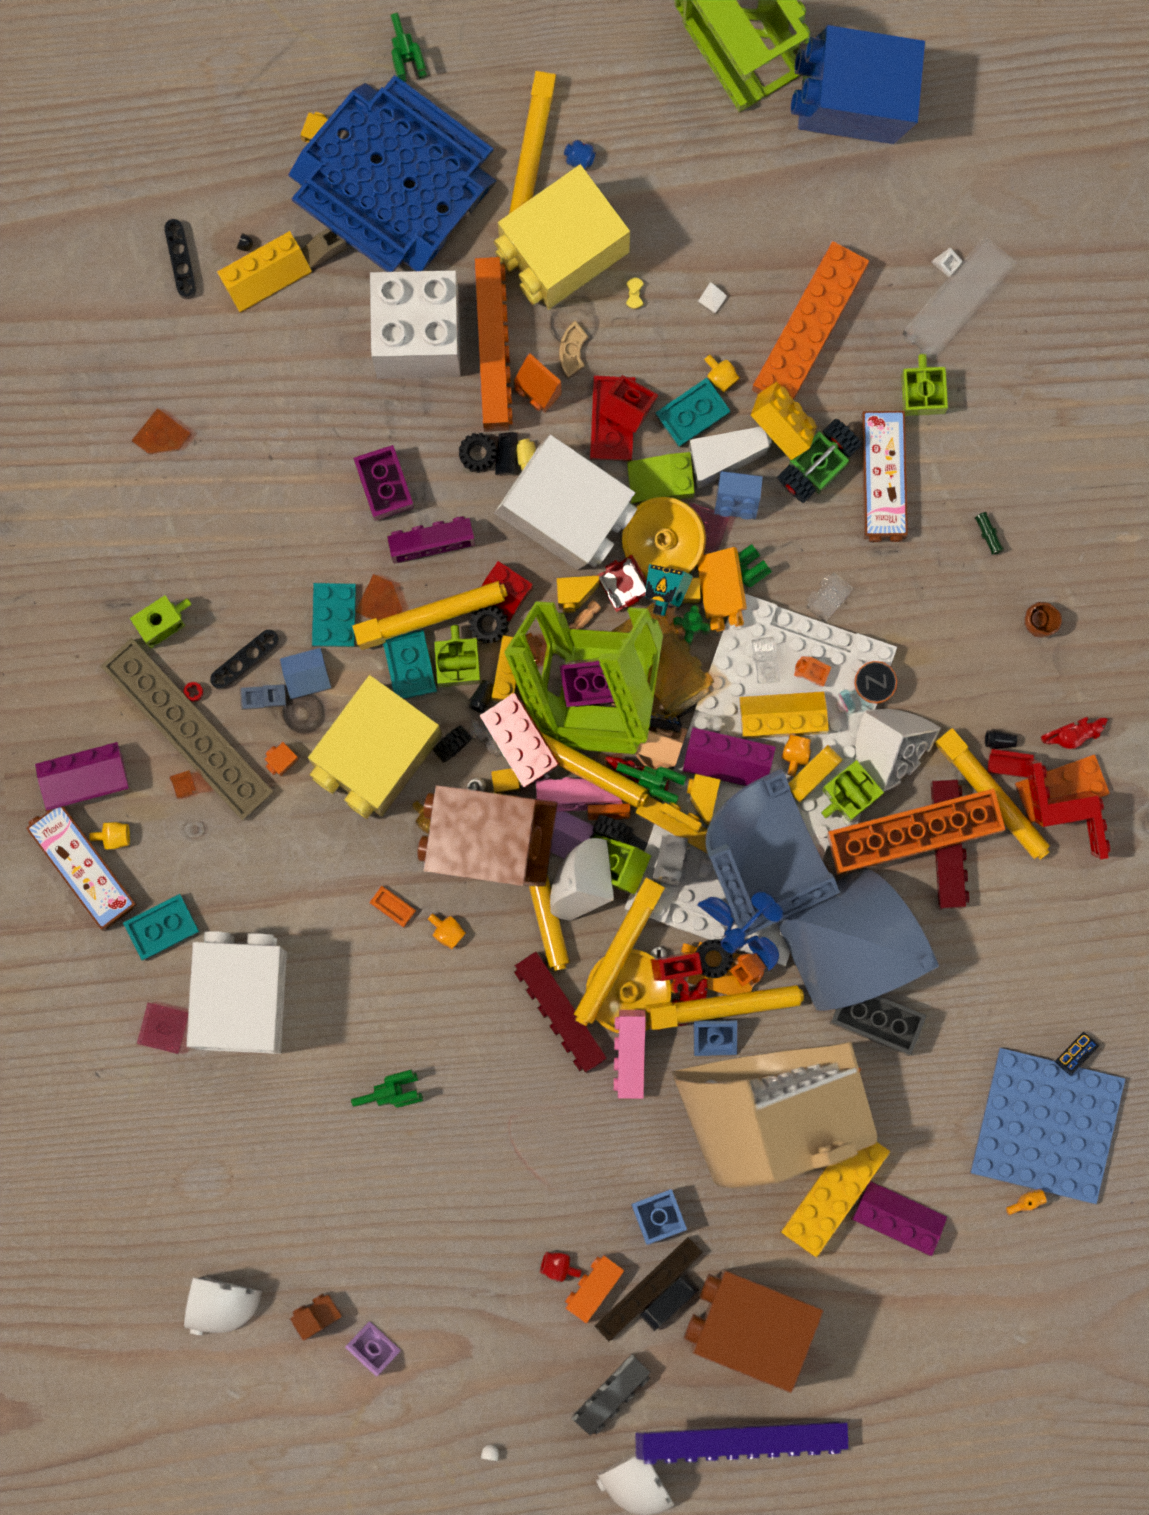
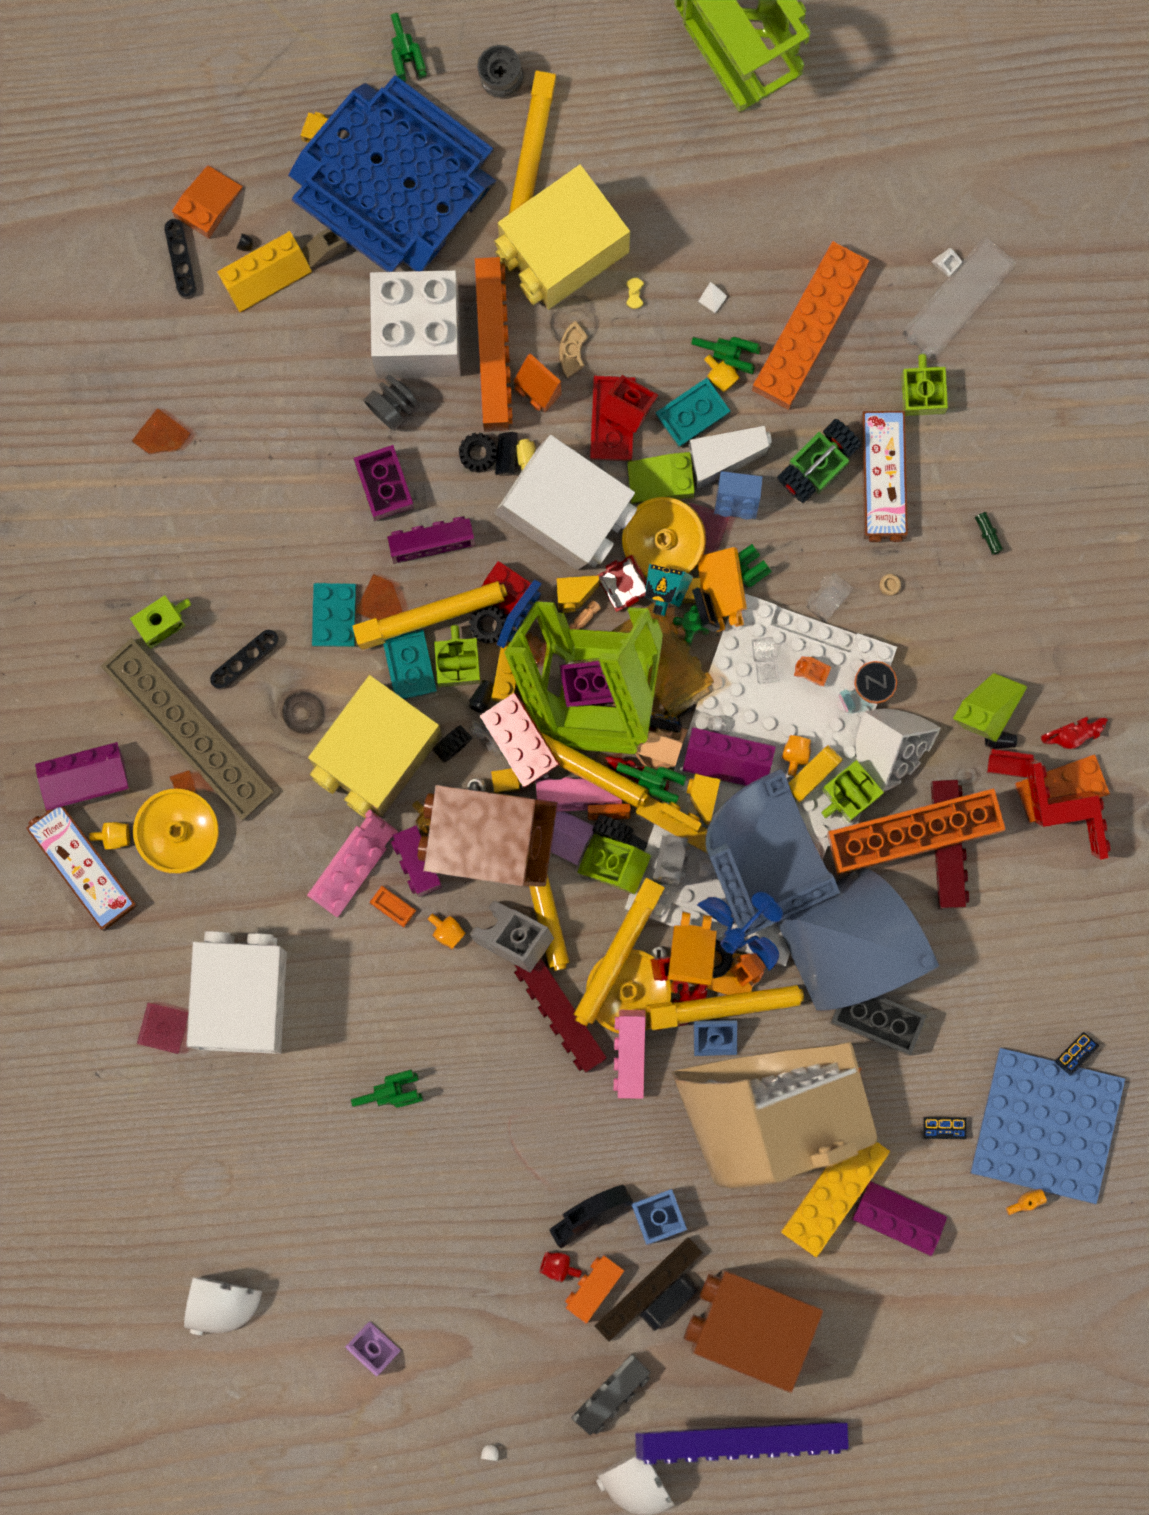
teal plate [123,894,199,961] -> none
red bush [184,682,204,702] -> none
sand blue slope [240,684,286,710] -> none
orange brick [265,742,299,777] -> none
medium blue slope [280,648,332,699] -> none
dark orange brick [290,1293,343,1341] -> none
white brick [550,838,614,921] -> none
blue head [563,139,596,169] -> none
yellow slope [739,691,829,739] -> none
yellow brick [750,382,817,460] -> none
blue brick [791,25,925,144] -> none
yellow brick [934,728,1050,860] -> none
dark orange hair [1024,602,1062,638] -> none
none -> yellow dish [133,789,219,874]
none -> orange slope [172,165,243,239]
none -> bright pink hinge [307,810,398,918]
none -> dark grey wheel [363,375,420,431]
none -> magenta brick [391,825,442,897]
none -> light grey brick [470,901,554,972]
none -> dark grey wheel [477,45,524,98]
none -> blue plate [497,579,542,648]
none -> black slope [549,1184,634,1249]
none -> light orange tile [668,912,717,985]
none -> green plant [691,337,761,375]
none -> black tile [692,587,720,632]
none -> tan tile [879,574,901,596]
none -> tile [923,1117,967,1139]
none -> lime slope [953,673,1027,742]

